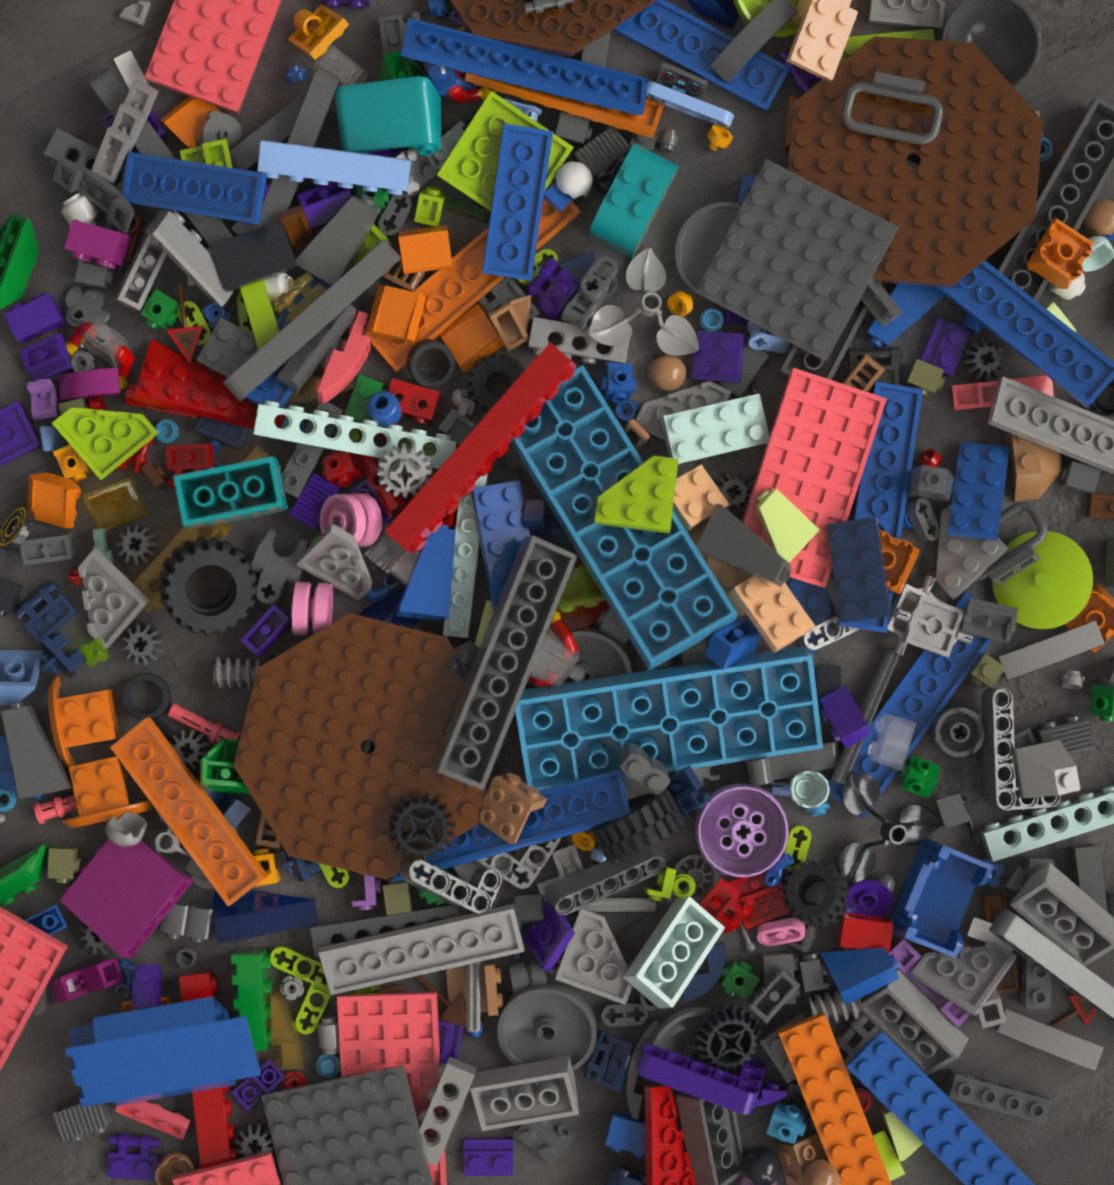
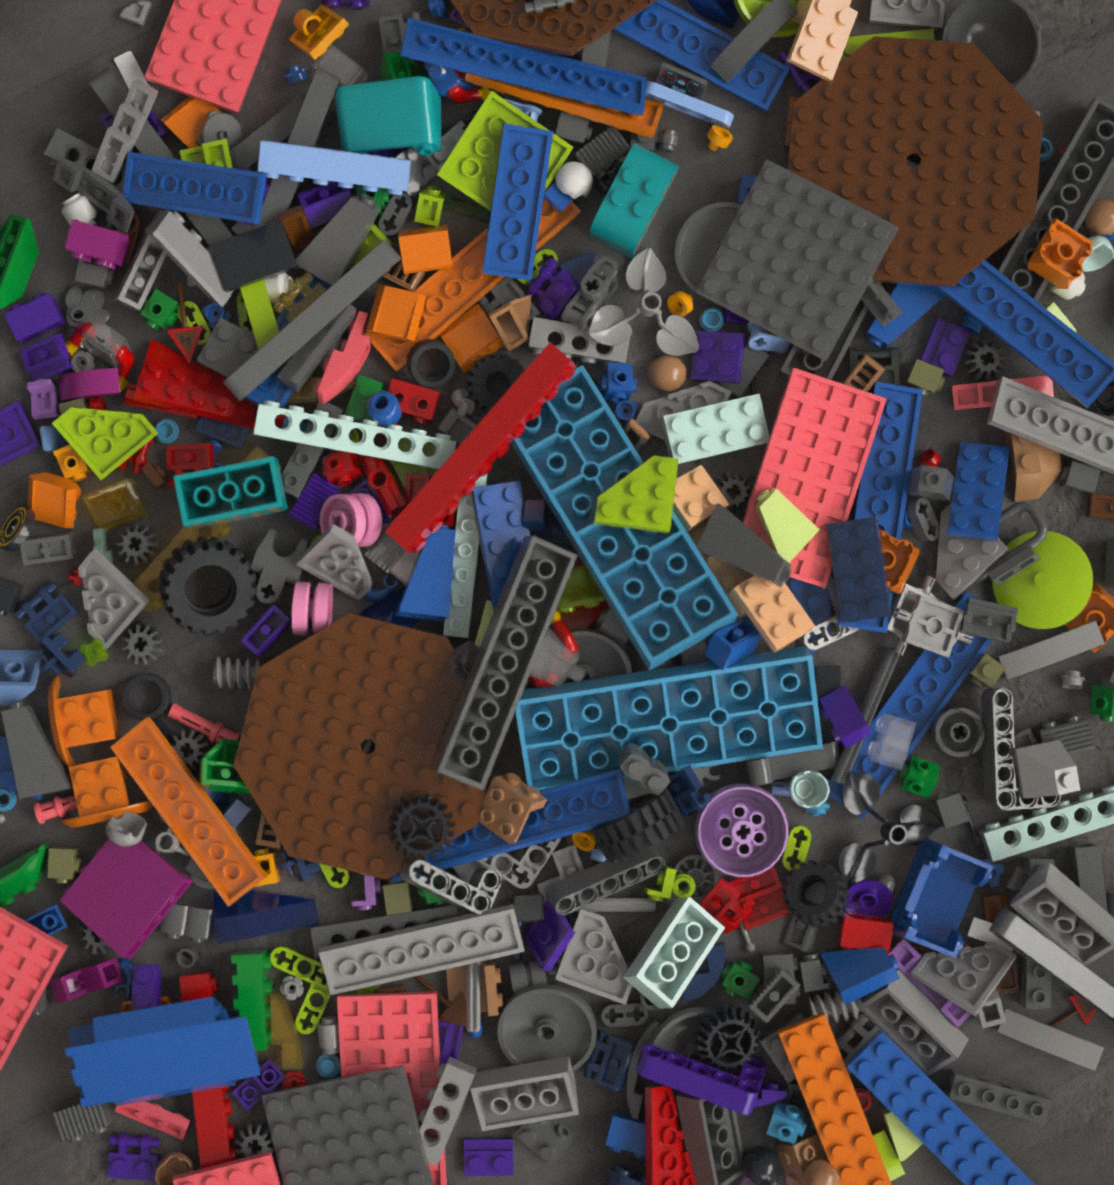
light grey gear [377,443,432,498] -> none
bright pink plate [757,918,805,946] -> none
blue arm [764,853,794,887] -> none
dark grey bar [841,72,943,144] -> none

